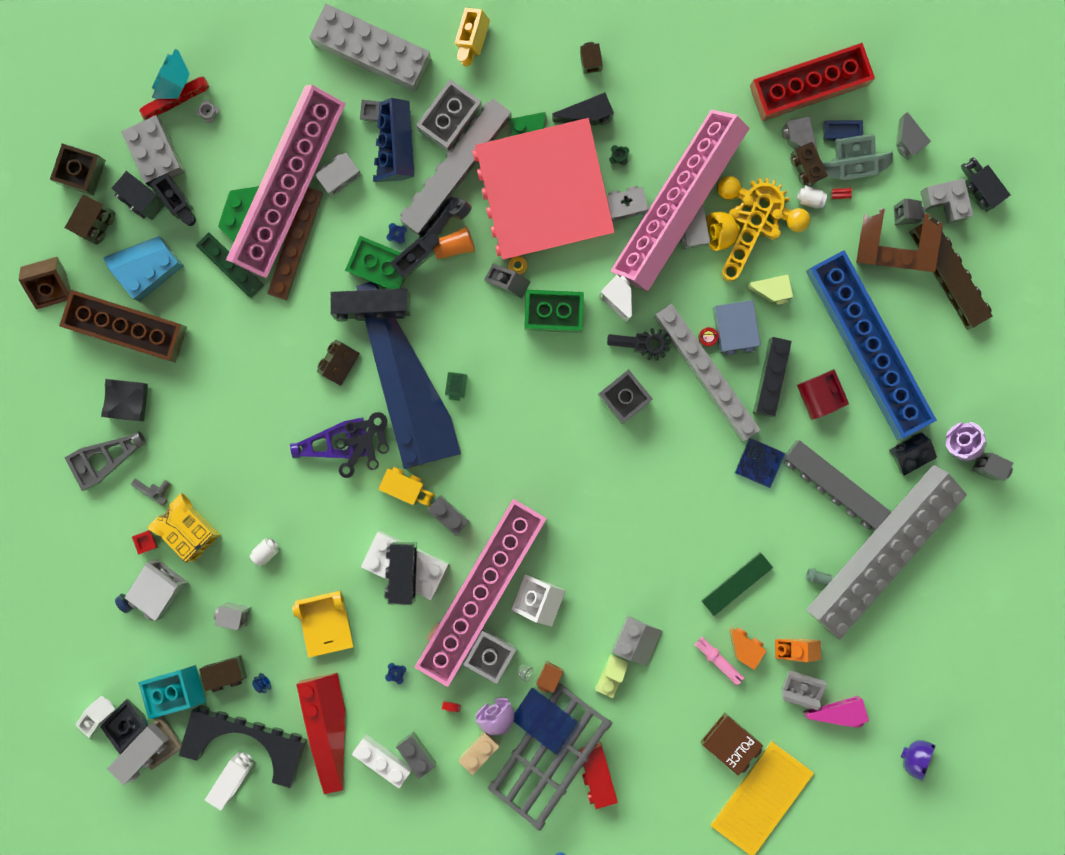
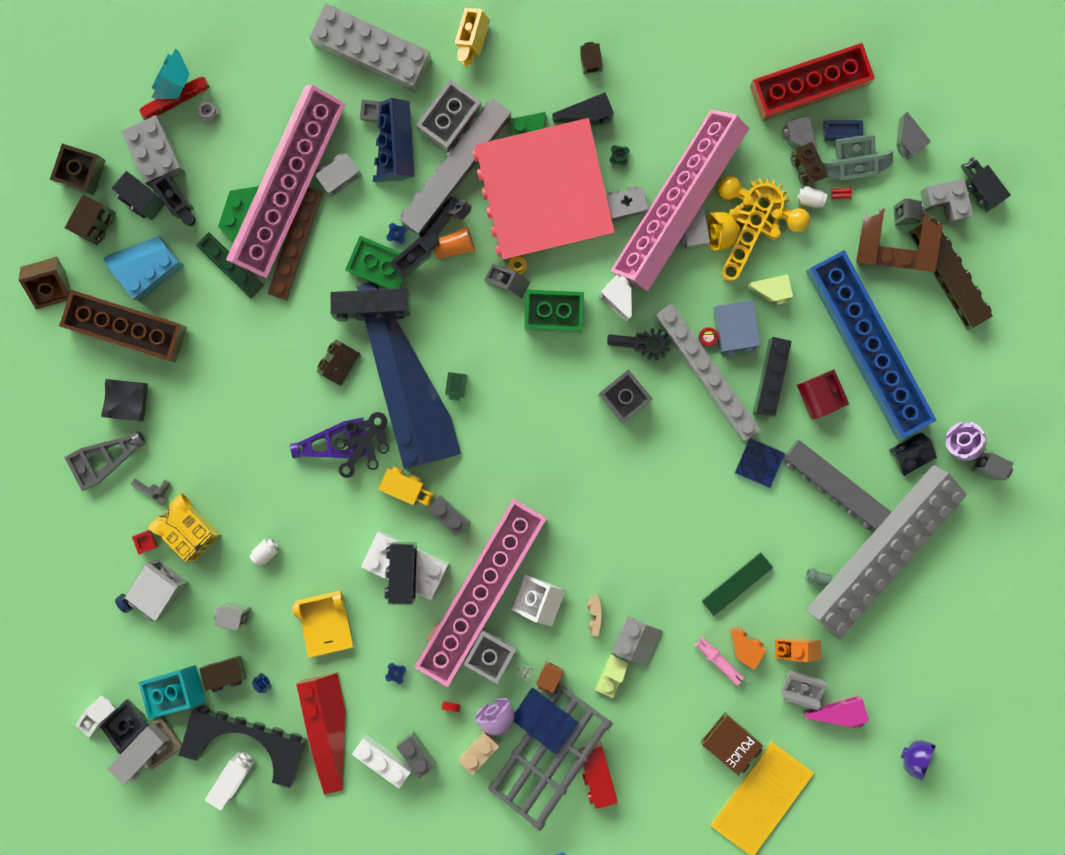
none -> tan slope [586,594,601,637]

